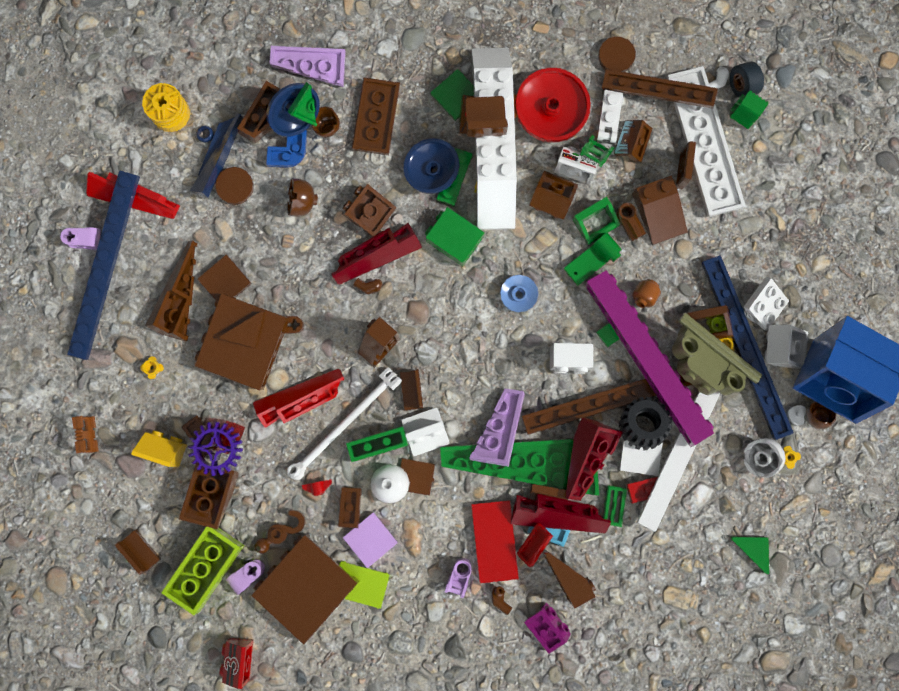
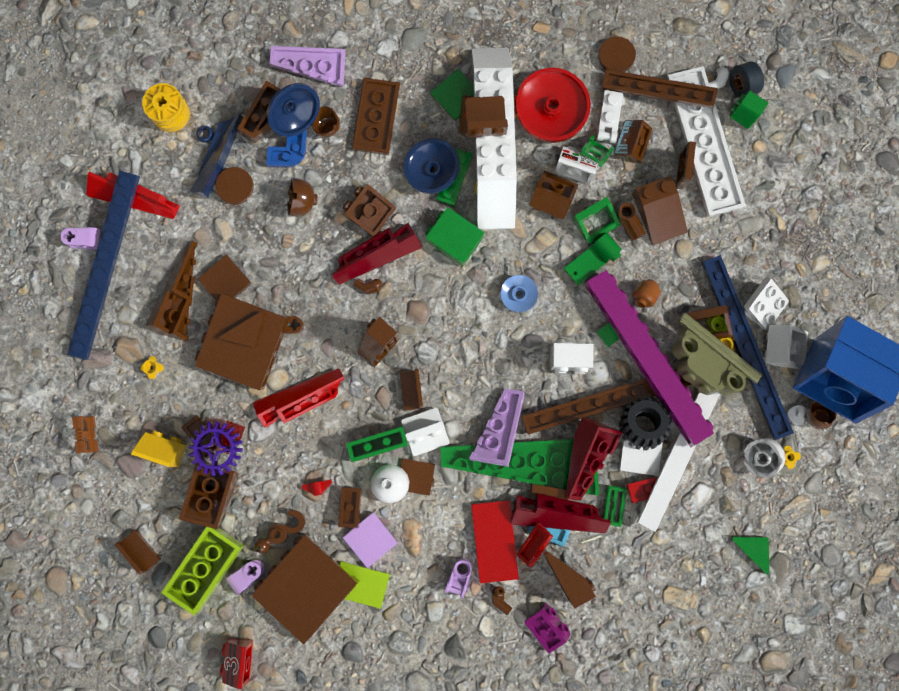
white hinge [287,367,402,480] -> none
green tile [288,82,317,126] -> none

